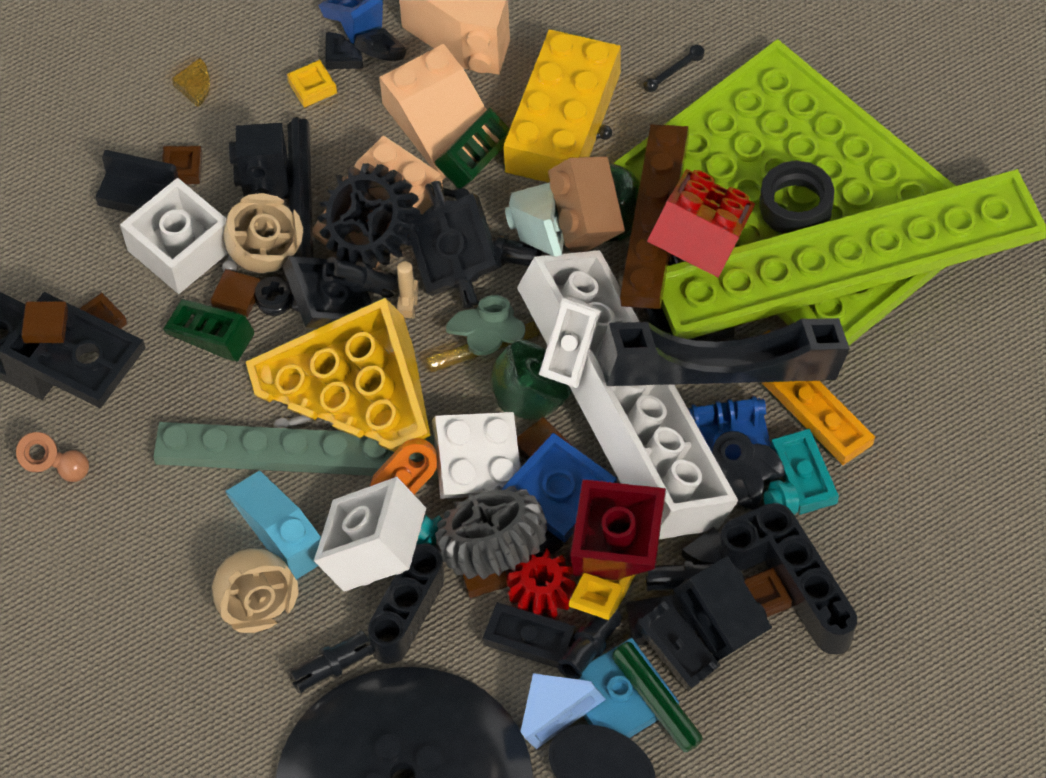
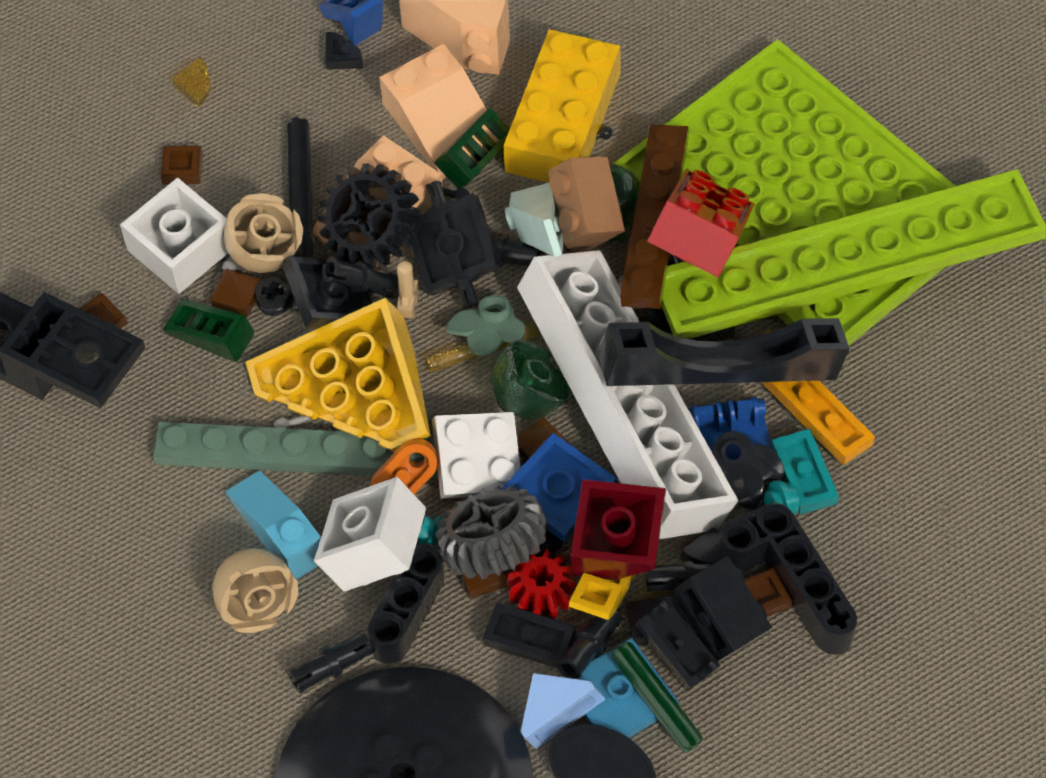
nougat plate [16,432,89,482] -> none
reddish brown tile [22,302,68,343] -> none
black panel [96,150,179,213] -> none
black brick [229,123,289,199] -> none
yellow tile [287,60,337,108] -> none
black tile [354,28,407,61] -> none
white slope [539,296,602,388] -> none
black hinge [643,45,704,92] -> none
black tyre [759,160,835,234] -> none

